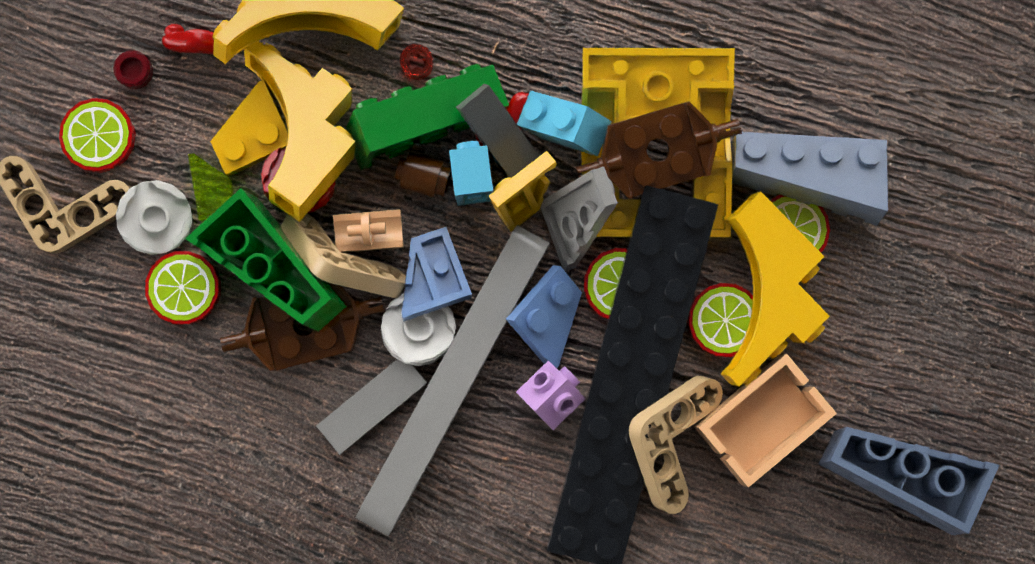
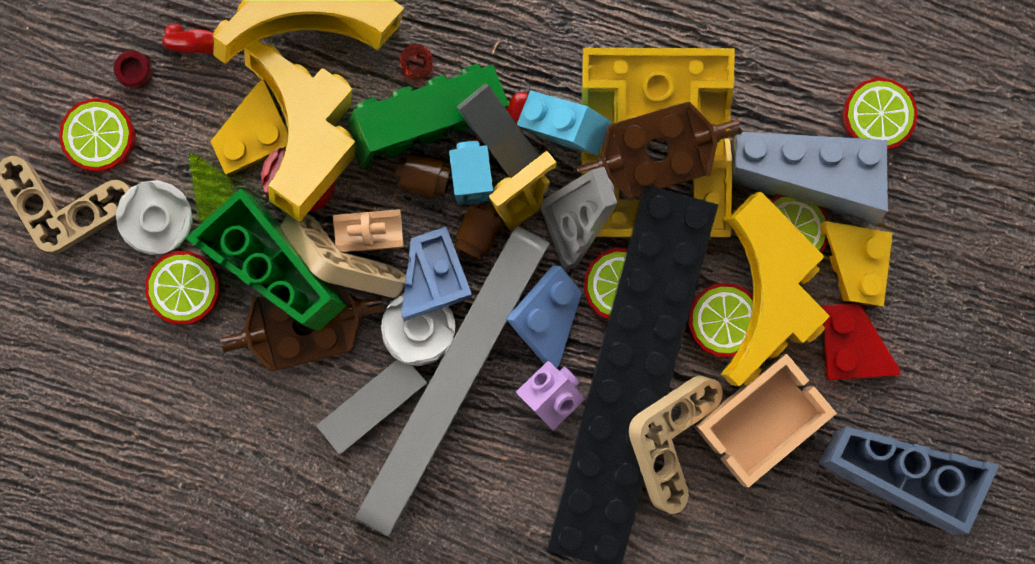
none -> reddish brown brick [454,202,503,260]
none -> yellow wing [820,221,893,307]
none -> red wing [820,303,901,381]
none -> lime tile [842,77,918,151]

